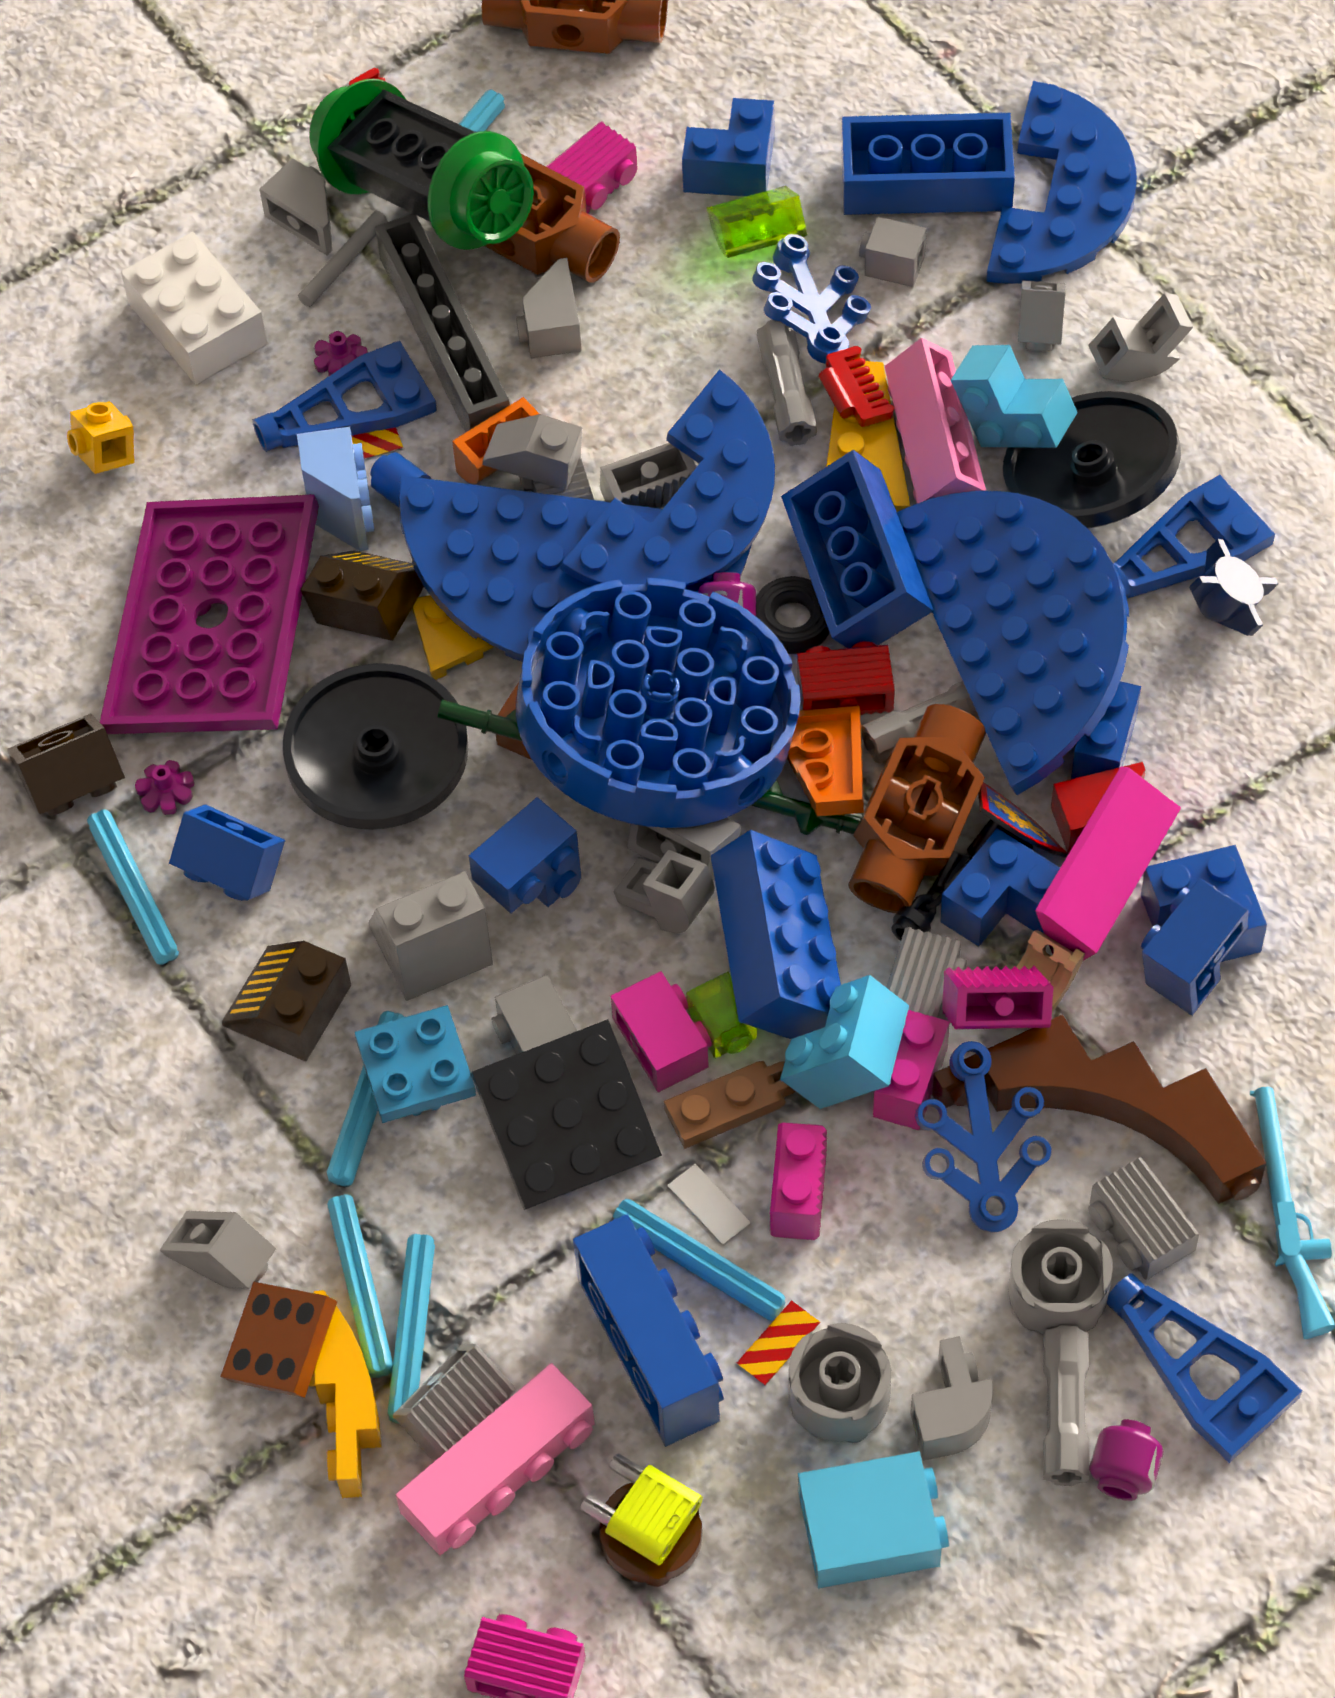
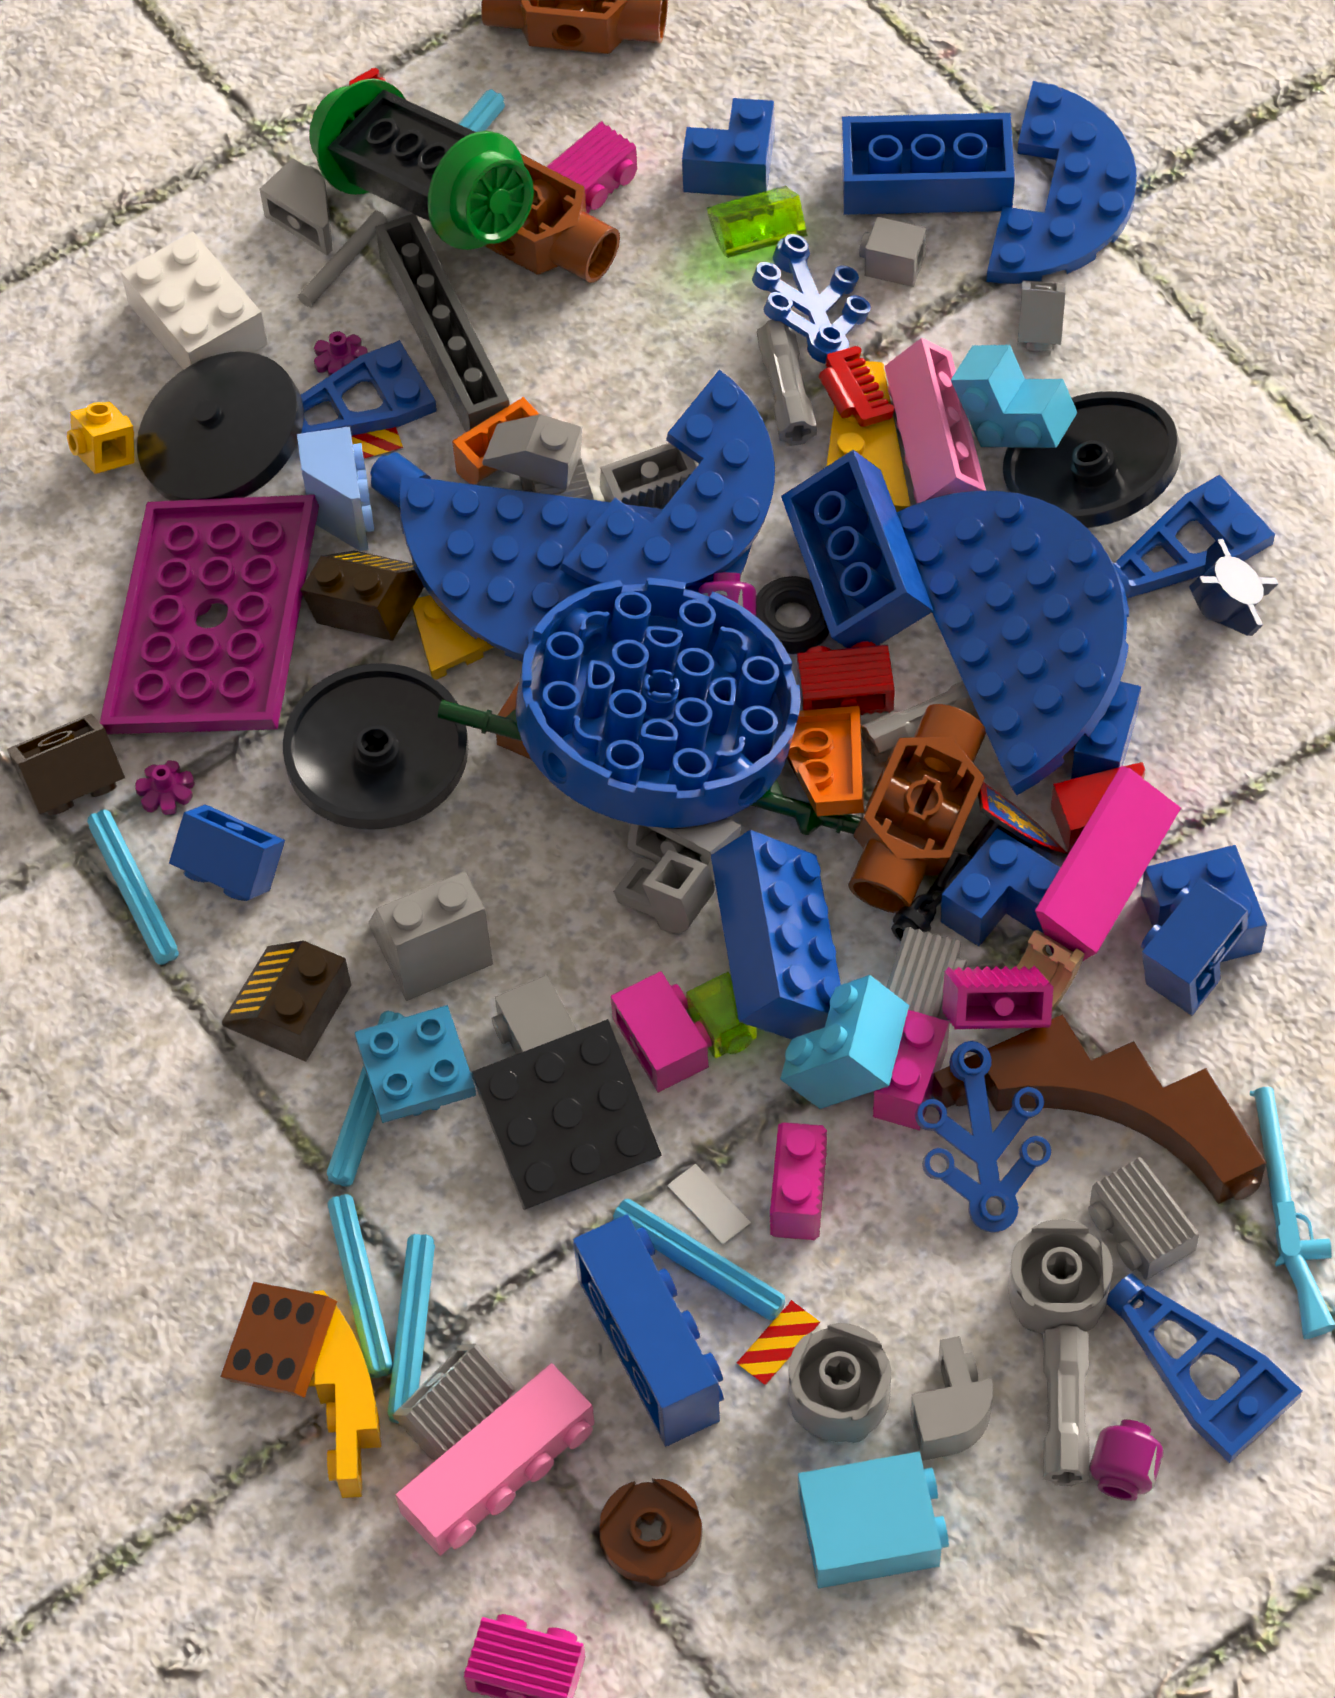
light grey slope [160,1211,276,1289] -> none
blue brick [468,797,582,914] -> none
light grey slope [516,258,582,358] -> none
neon yellow piece [580,1453,703,1566] -> none
medium nougat hinge [664,1061,796,1149] -> none
light grey brick [1088,293,1193,382] -> none
none -> black dish [137,351,304,501]

